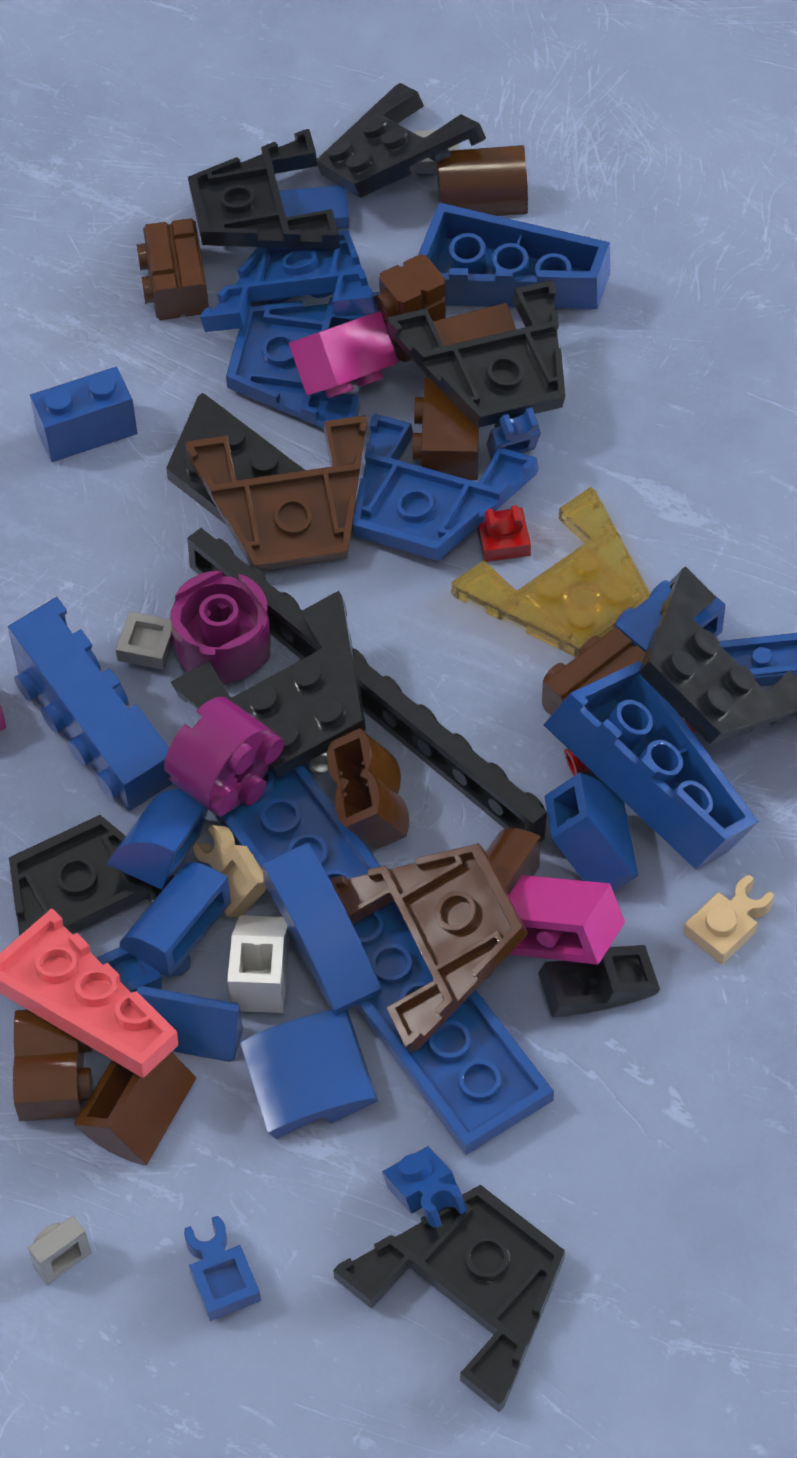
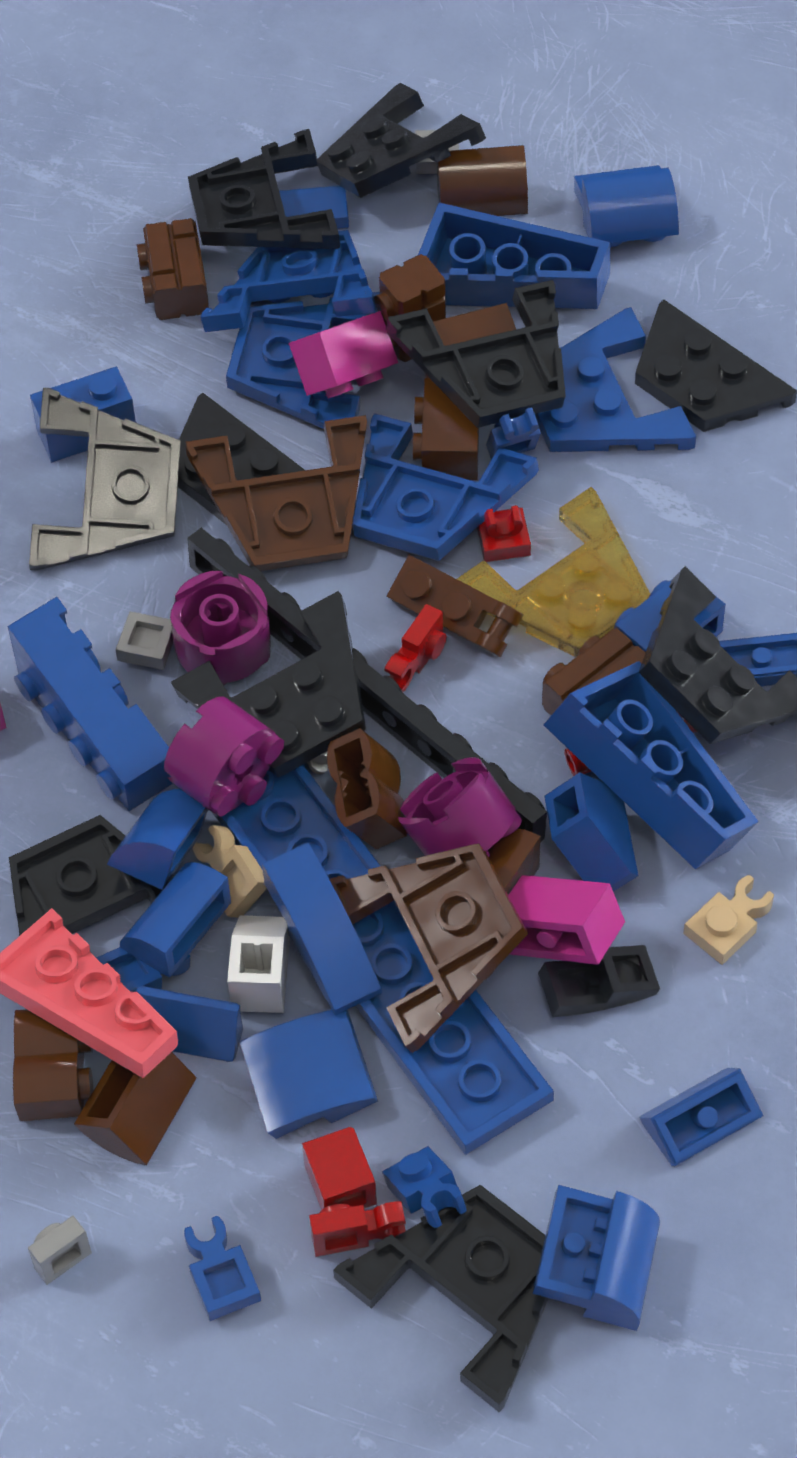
none -> wing [29,388,181,570]
none -> red panel [302,1127,377,1210]
none -> red plate [309,1201,406,1257]
none -> red plate [384,604,447,693]
none -> reddish brown plate [386,555,524,657]
none -> magenta brick [398,757,522,857]
none -> blue brick [532,1185,660,1331]
none -> blue wing [535,307,696,452]
none -> blue brick [574,165,679,247]
none -> black wing [635,300,797,432]
none -> blue slope [639,1068,764,1166]

